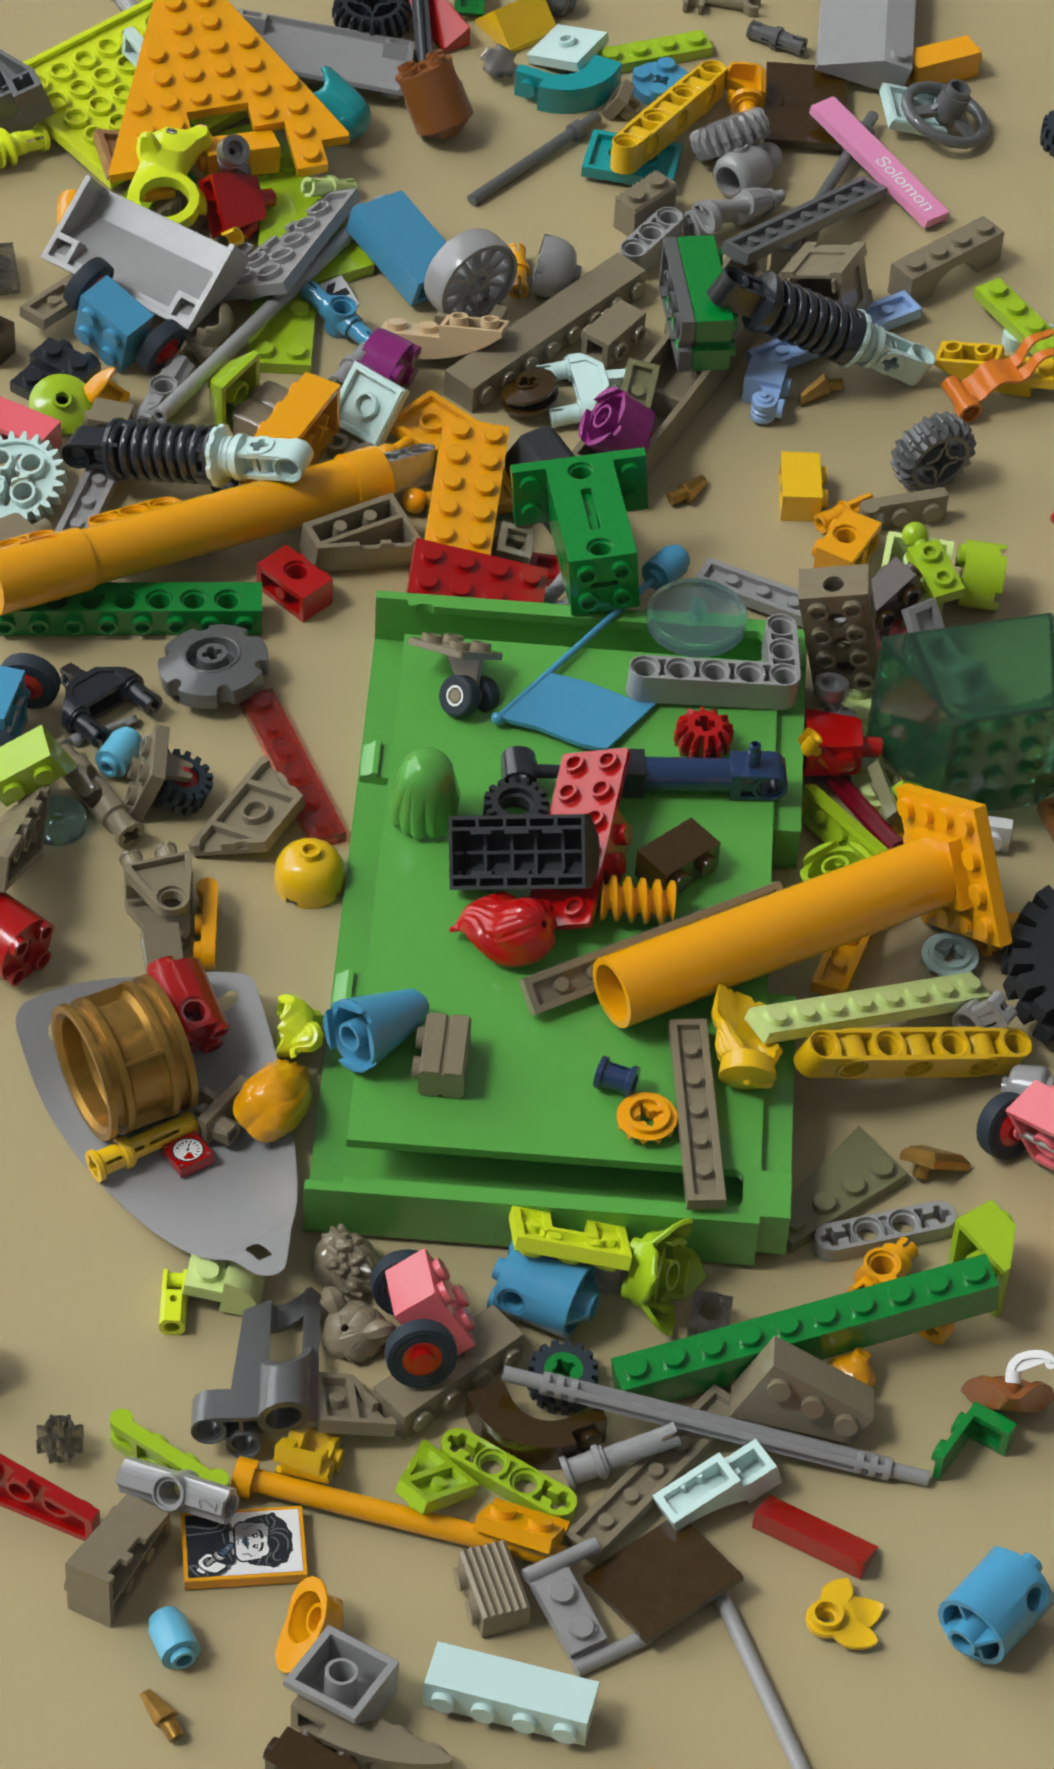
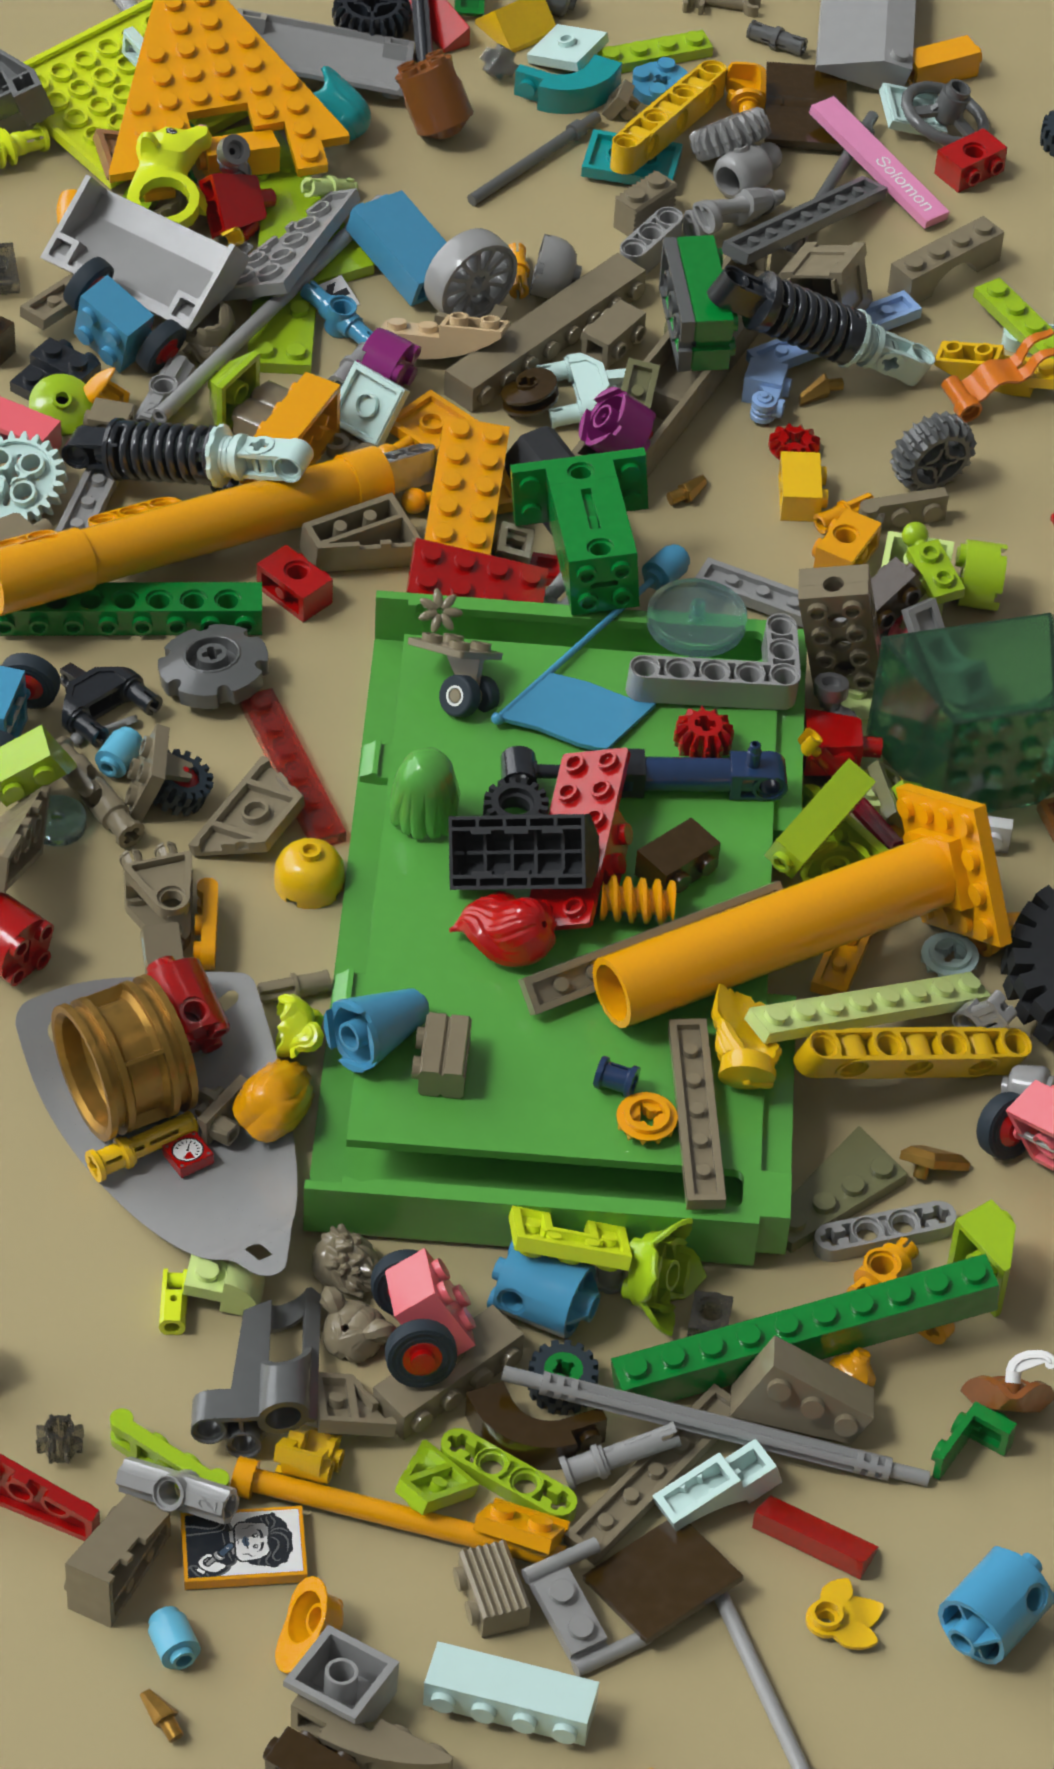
none -> dark tan axle [257,969,332,1004]
none -> dark tan plant [418,588,463,633]
none -> lime slope [764,758,876,879]
none -> red gear [768,423,820,460]
none -> red brick [934,128,1008,193]

